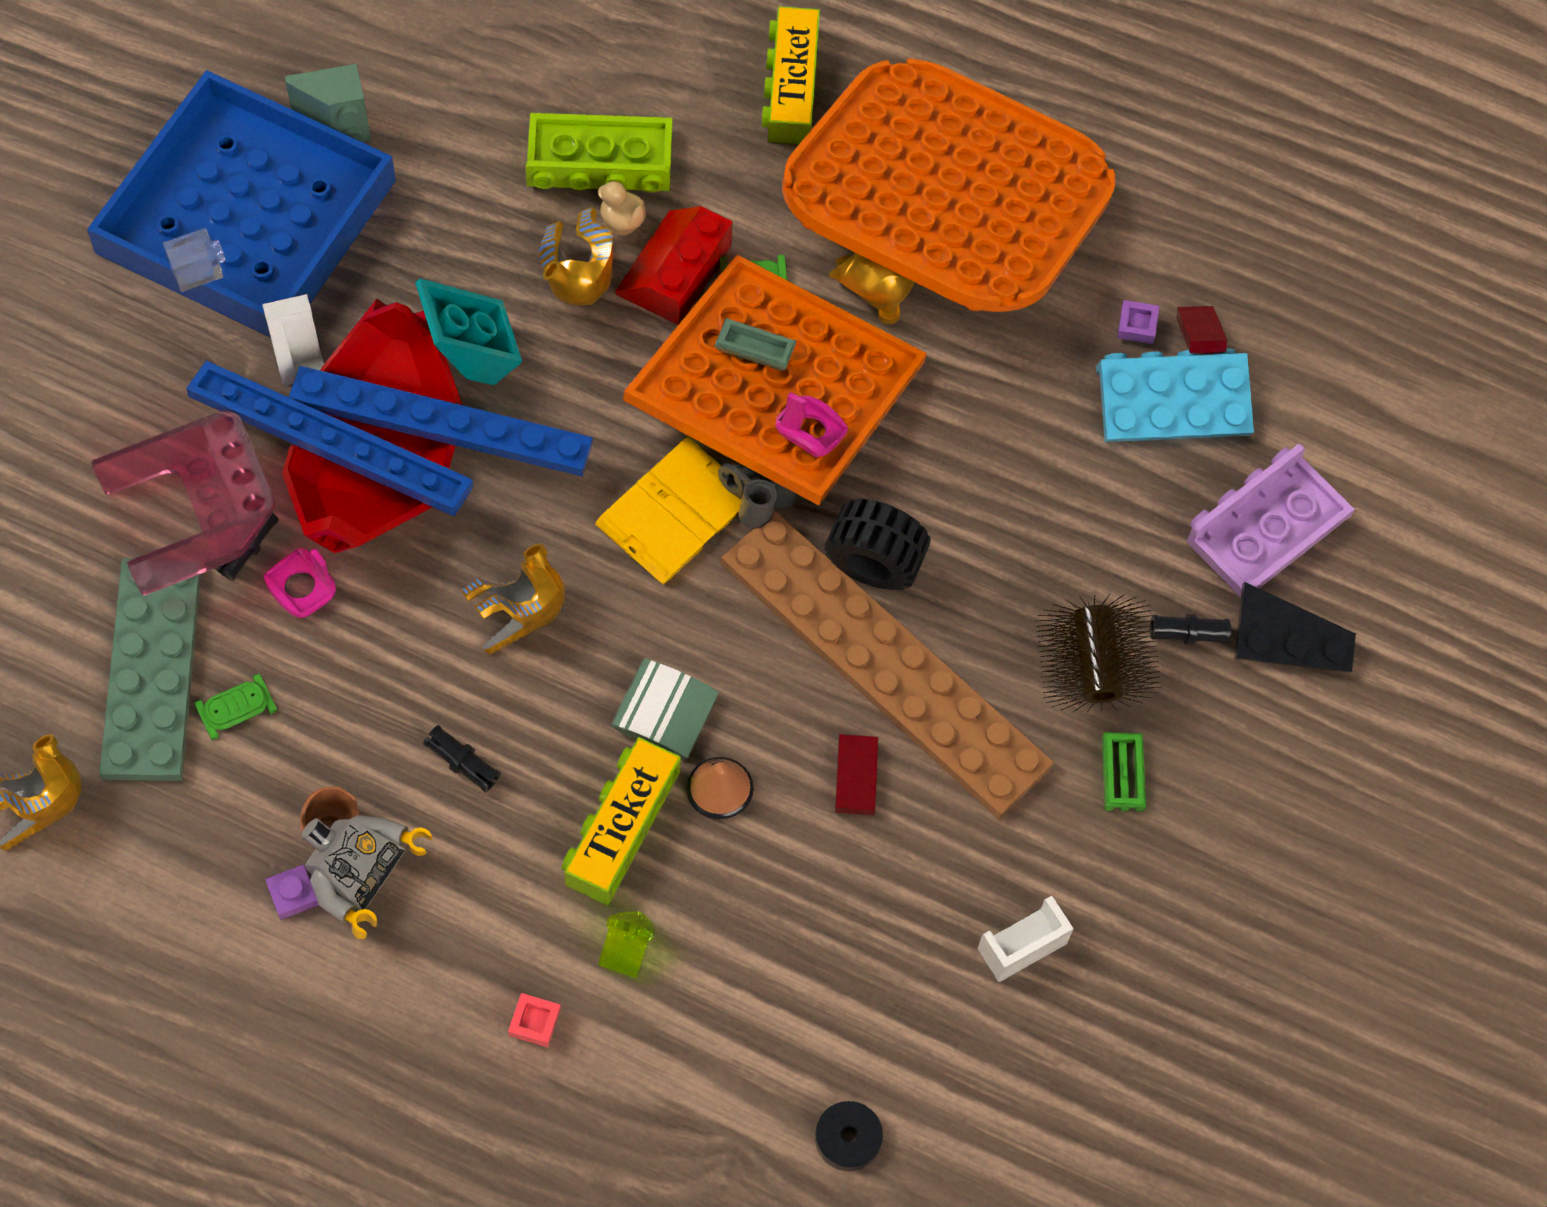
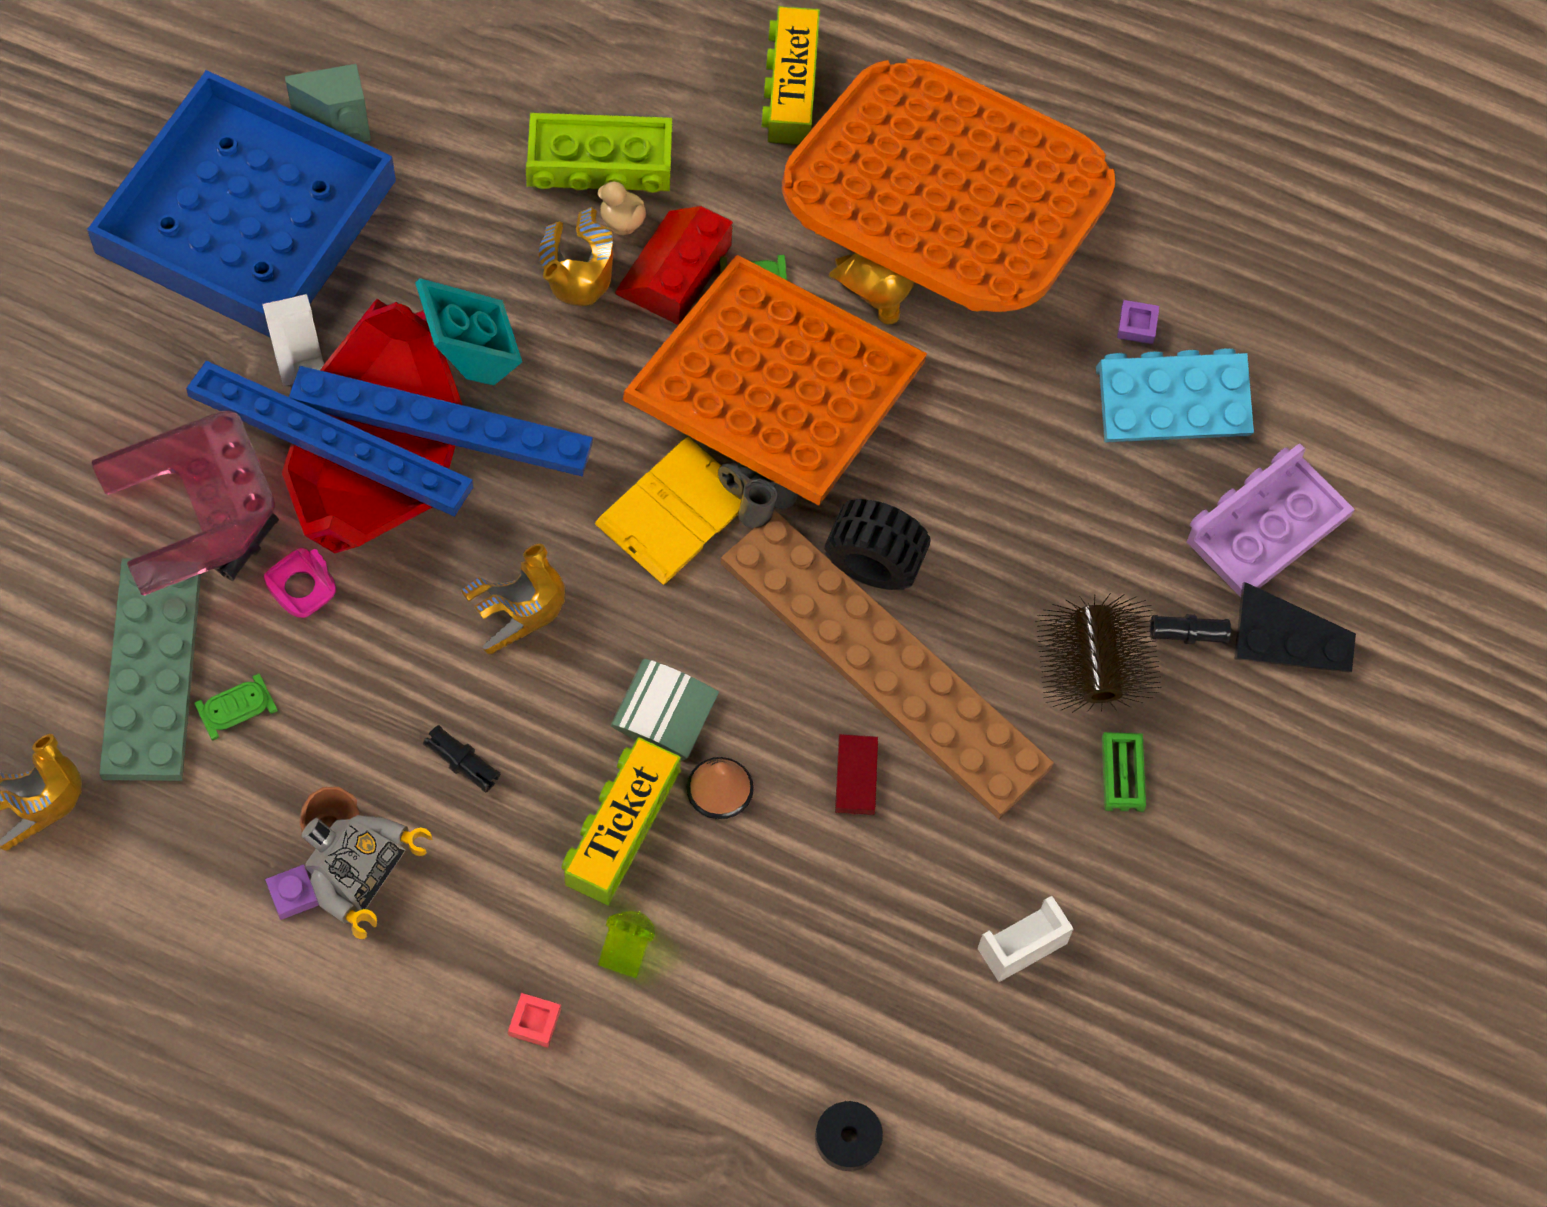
clear brick [163,228,226,292] -> none
sand green tile [715,318,797,371] -> none
dark pink piece [775,392,848,457] -> none
dark red tile [1176,306,1227,353] -> none

